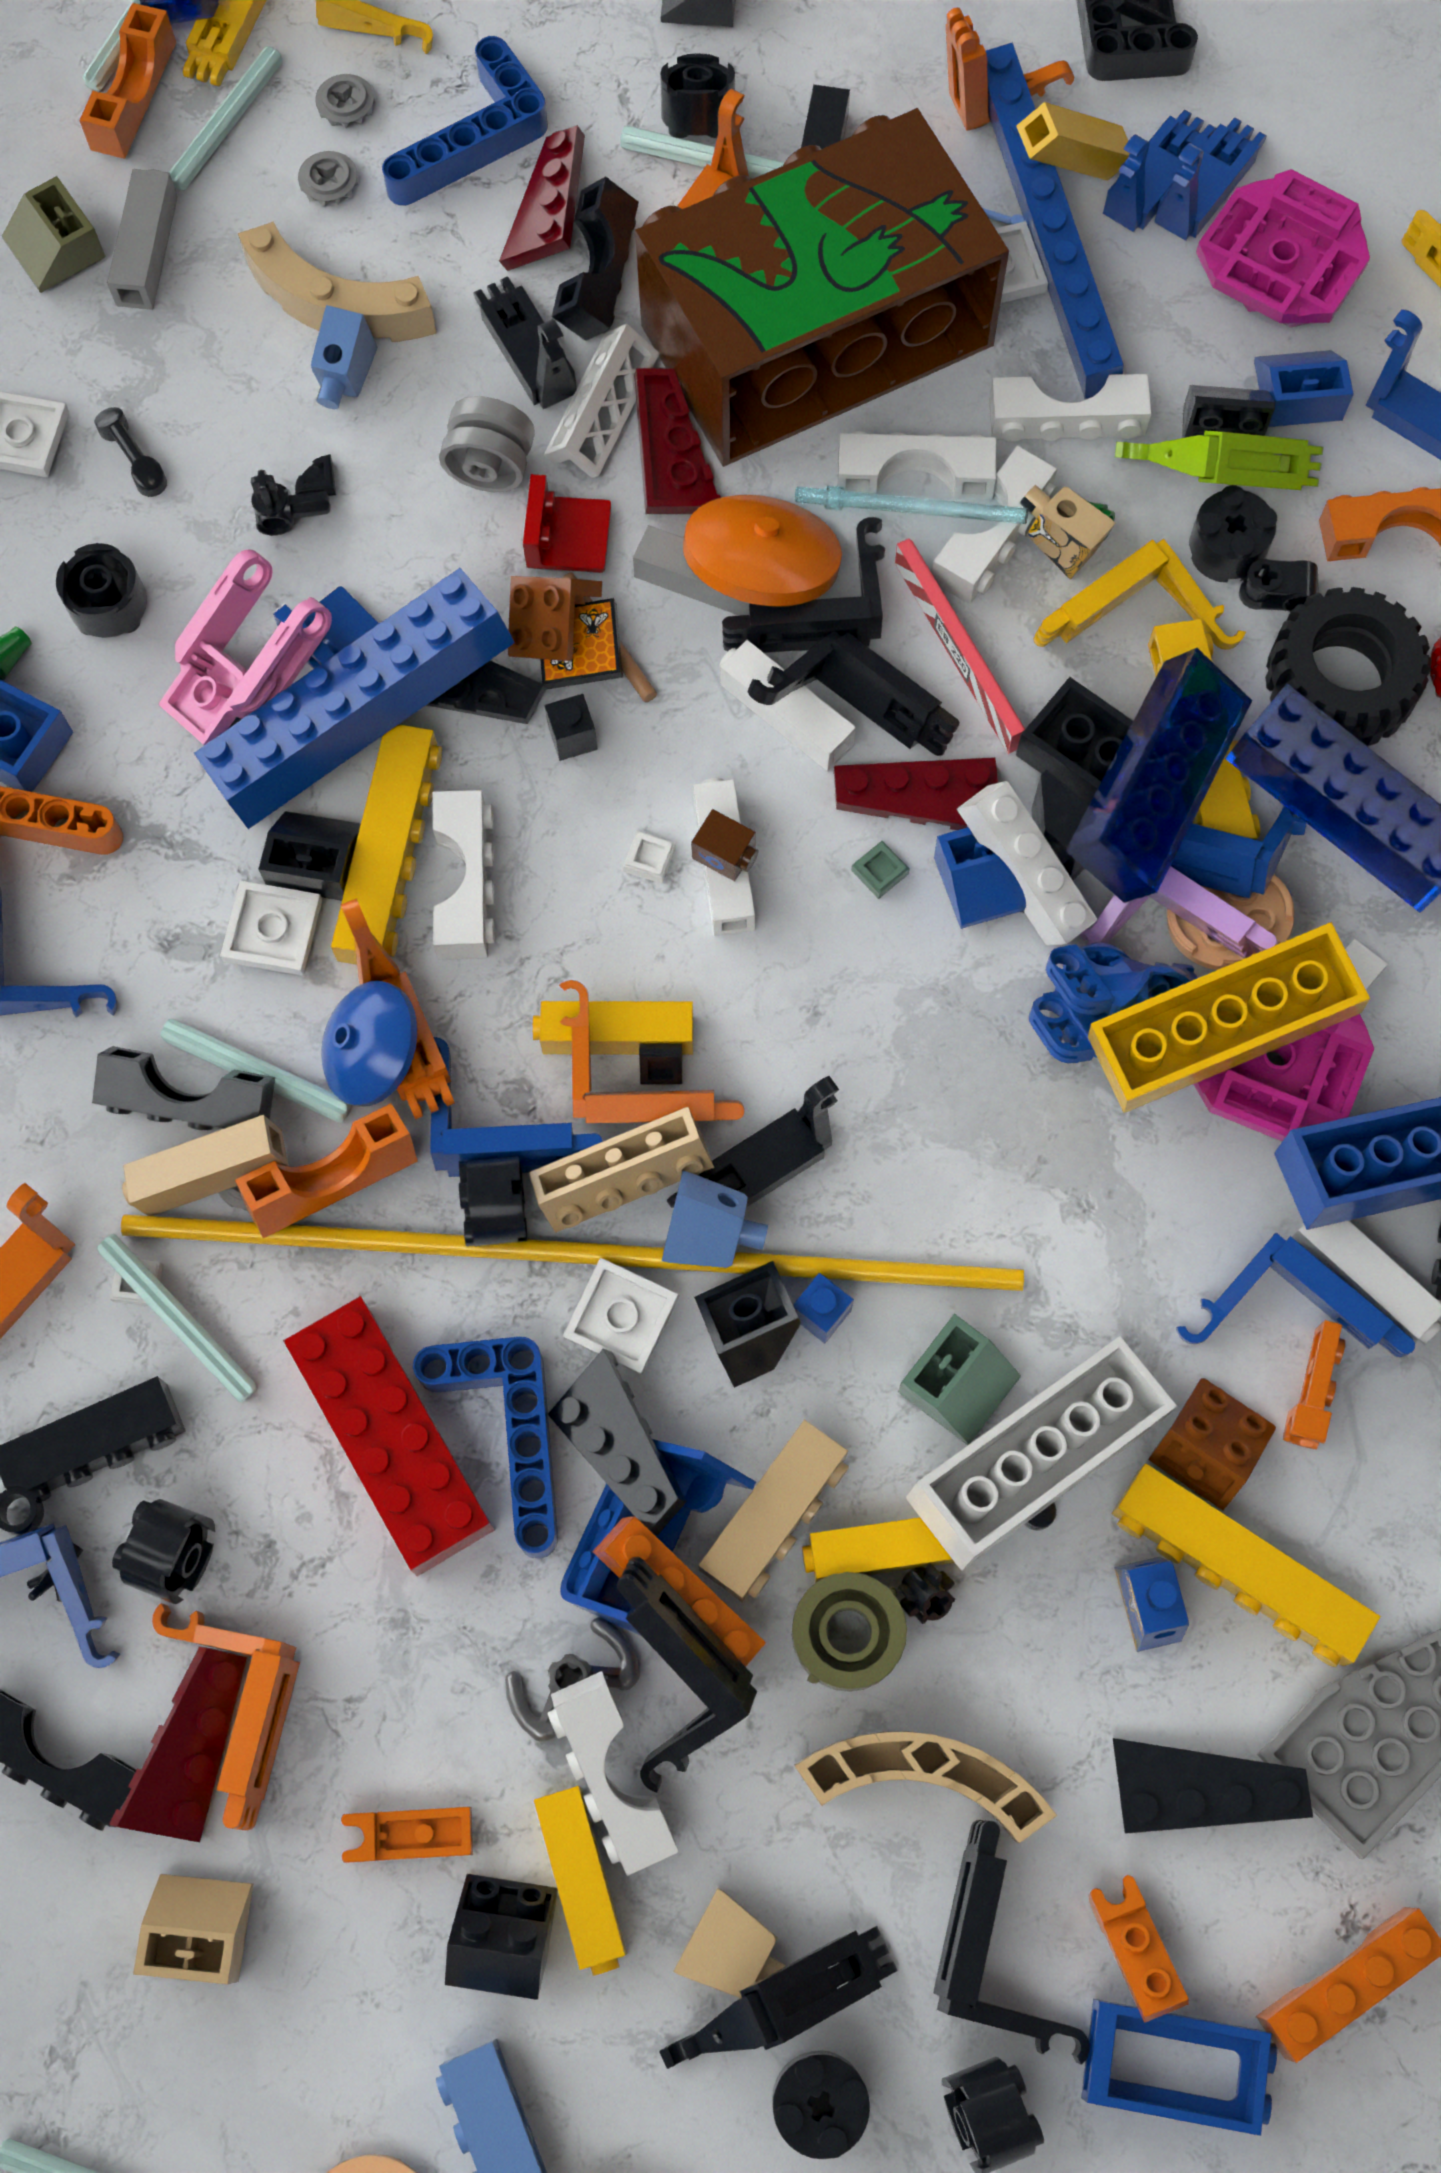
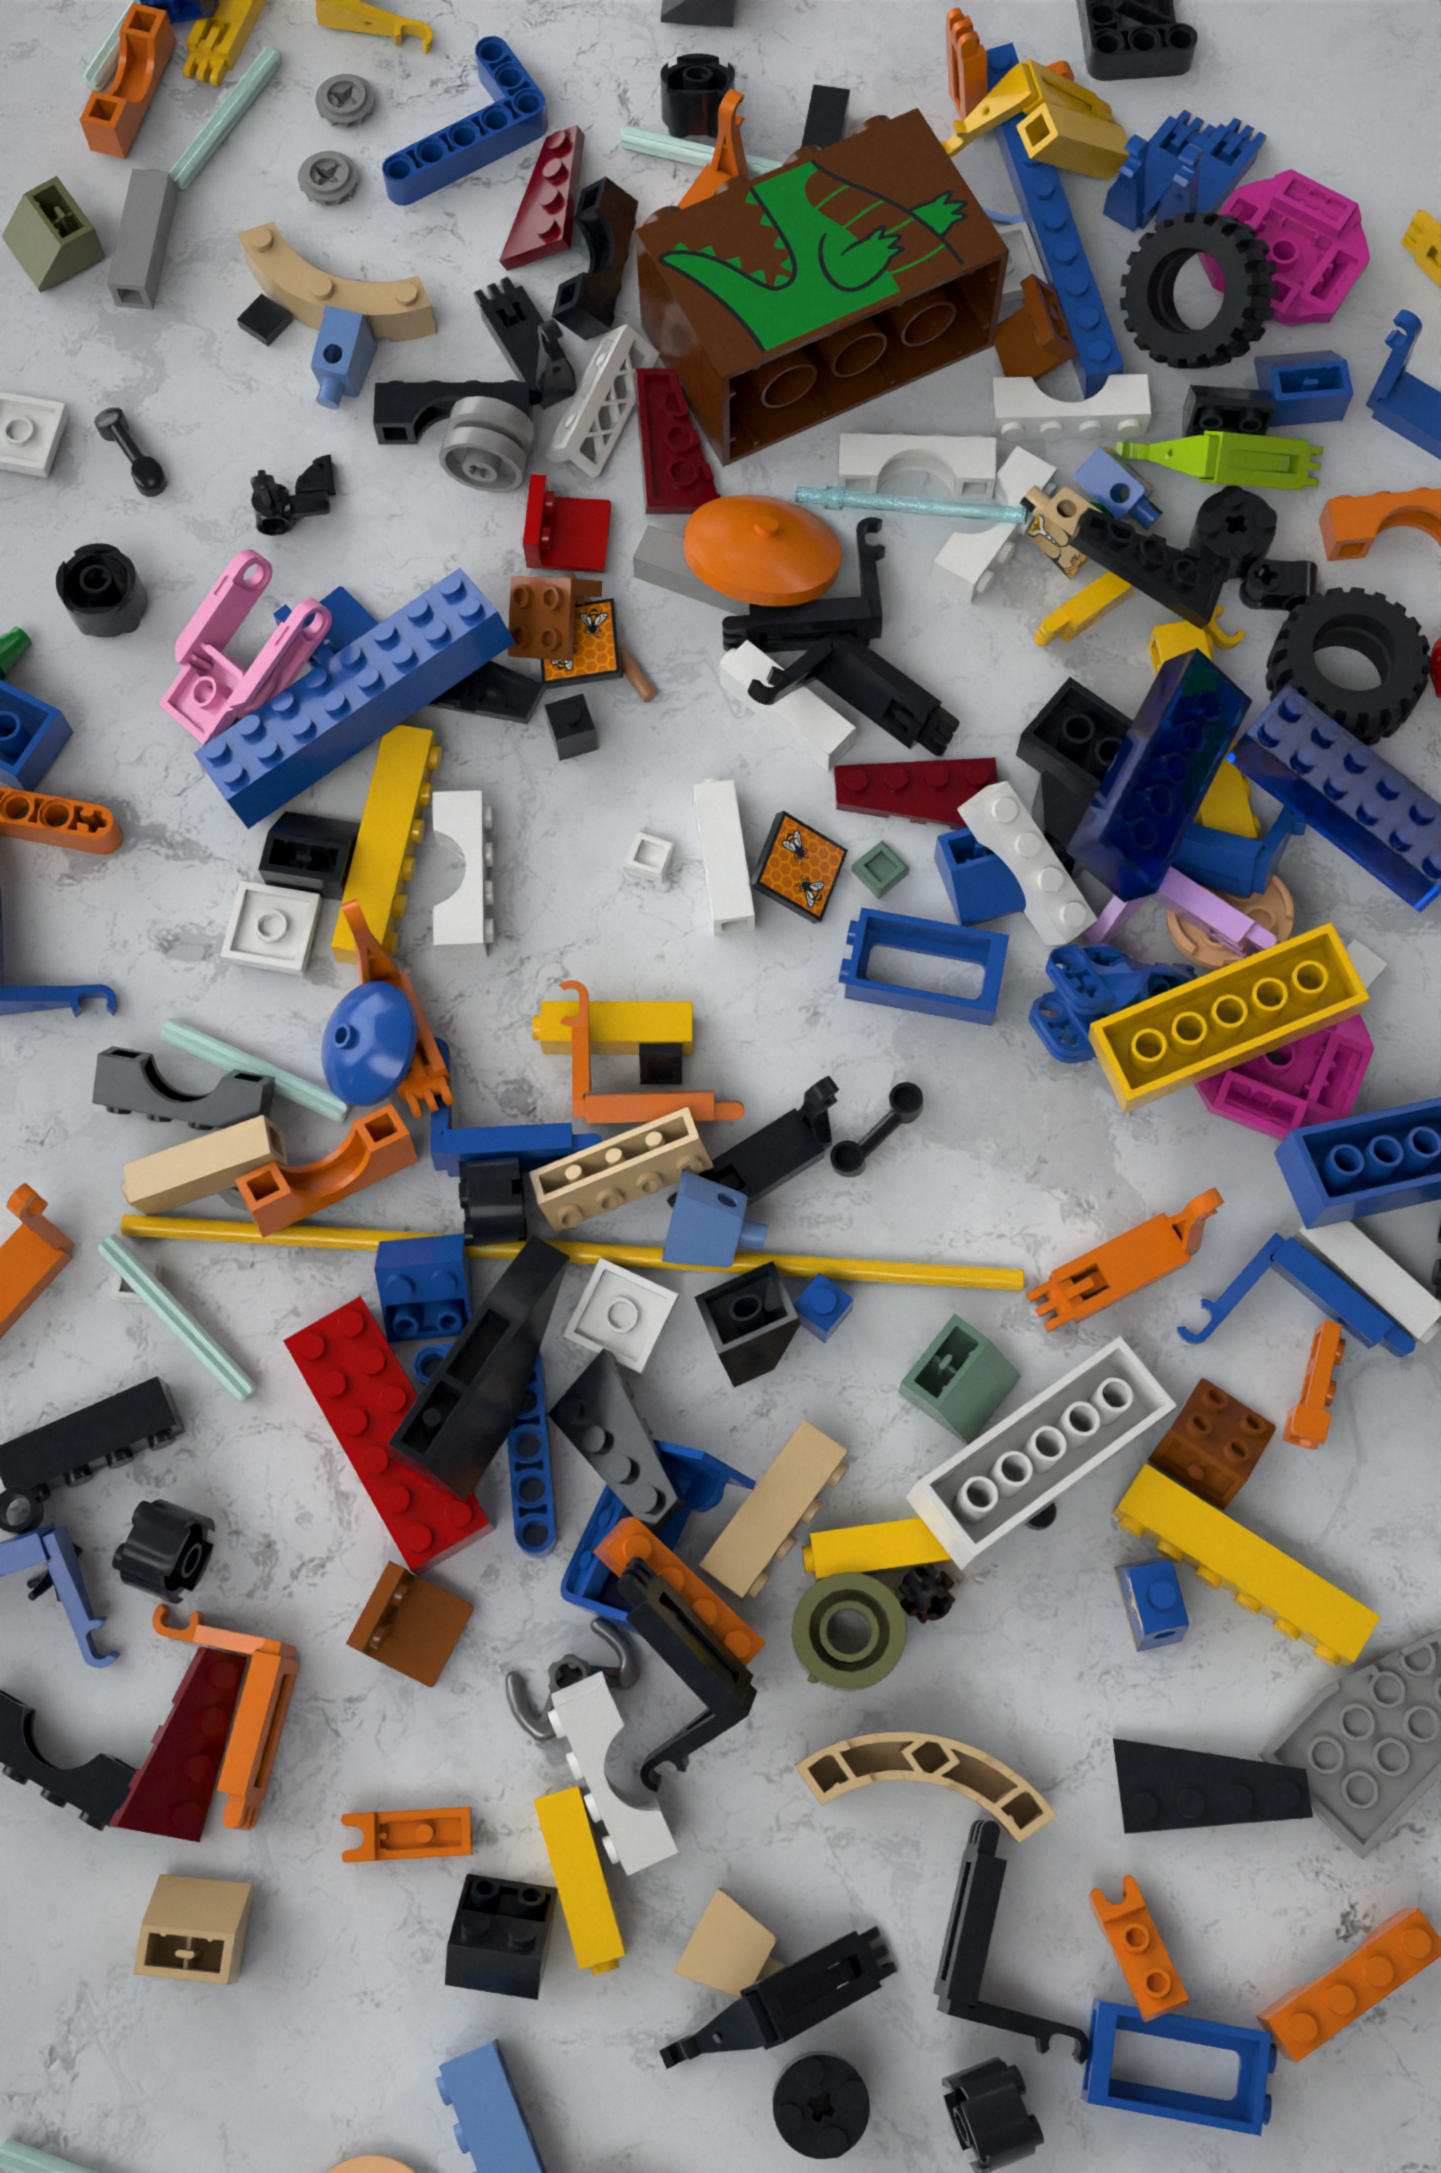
reddish brown brick [691,809,759,882] -> none
tile [895,538,1025,754] -> none
none -> black tile [237,293,292,346]
none -> dark orange bracket [346,1560,474,1688]
none -> black arch [373,380,533,445]
none -> blue slope [374,1233,474,1343]
none -> black wedge [388,1235,570,1503]
none -> tile [749,811,848,924]
none -> black bar [830,1082,923,1178]
none -> blue piece [838,907,1009,1026]
none -> yellow hinge [940,58,1116,158]
none -> dark orange bracket [994,273,1078,382]
none -> orange hinge [1026,1187,1225,1333]
none -> black wing [1069,507,1230,629]
none -> torso [1072,446,1163,531]
none -> black tyre [1120,212,1279,369]

